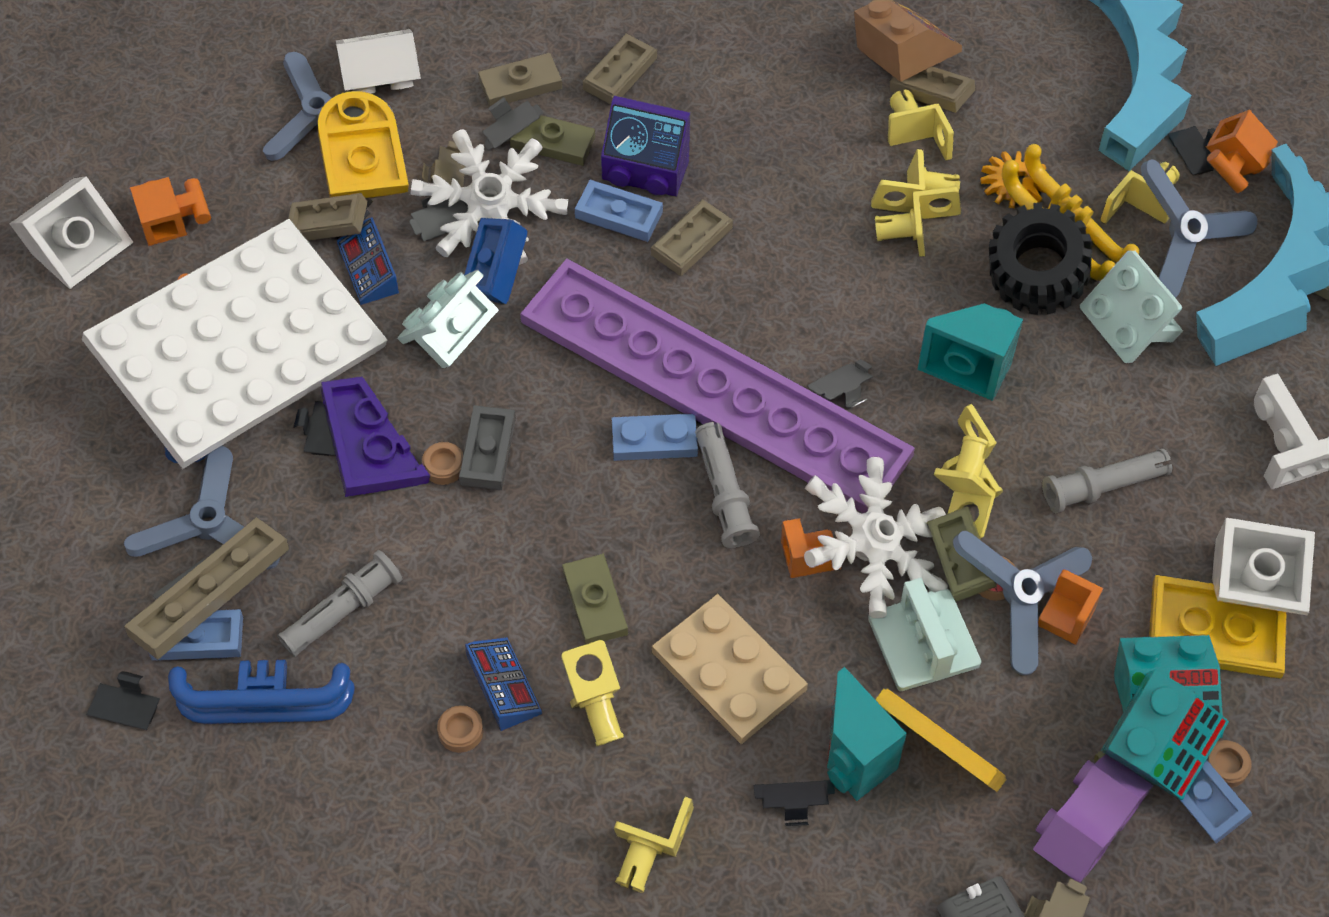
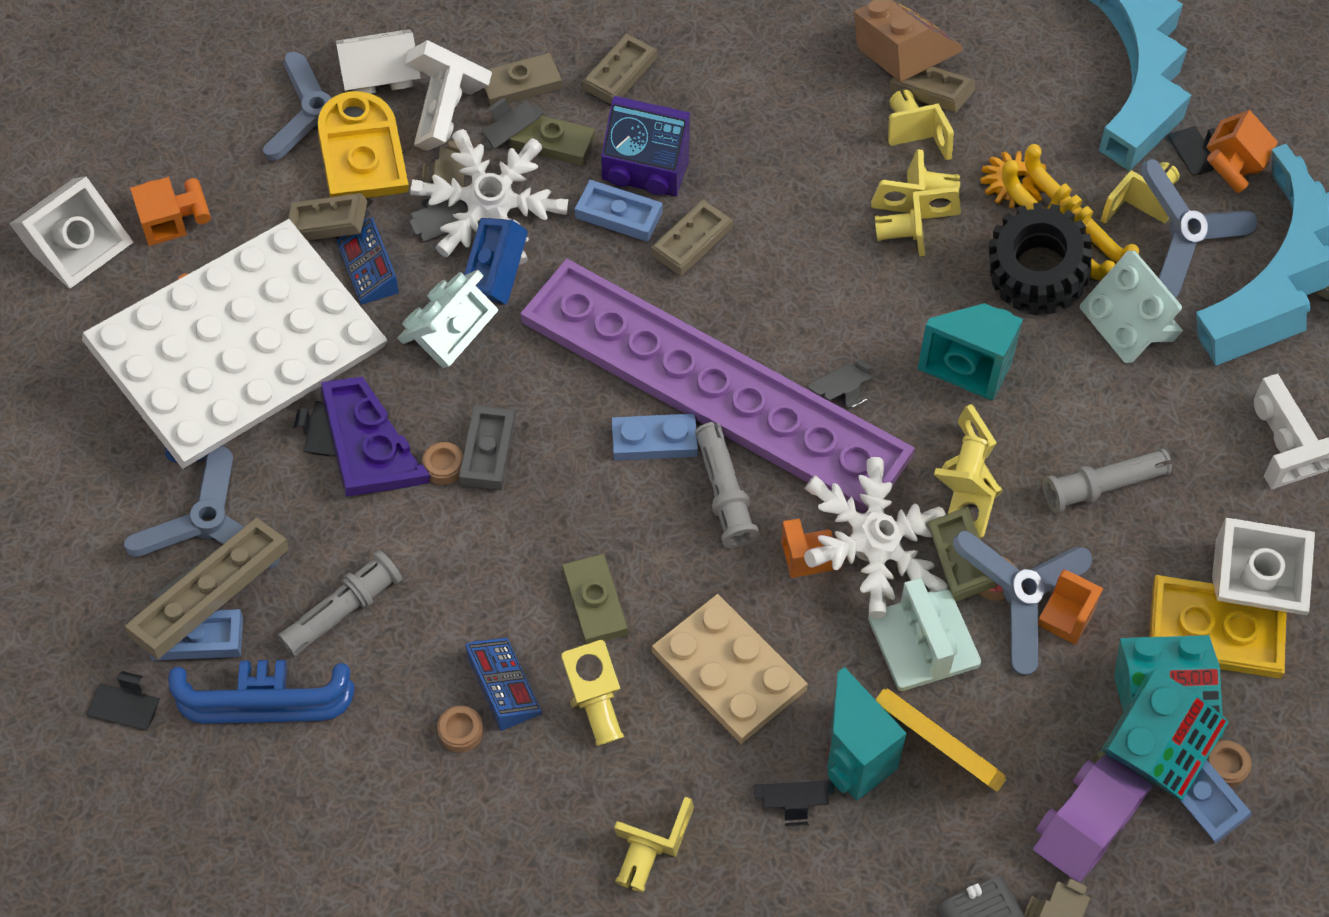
none -> white bracket [405,40,492,151]

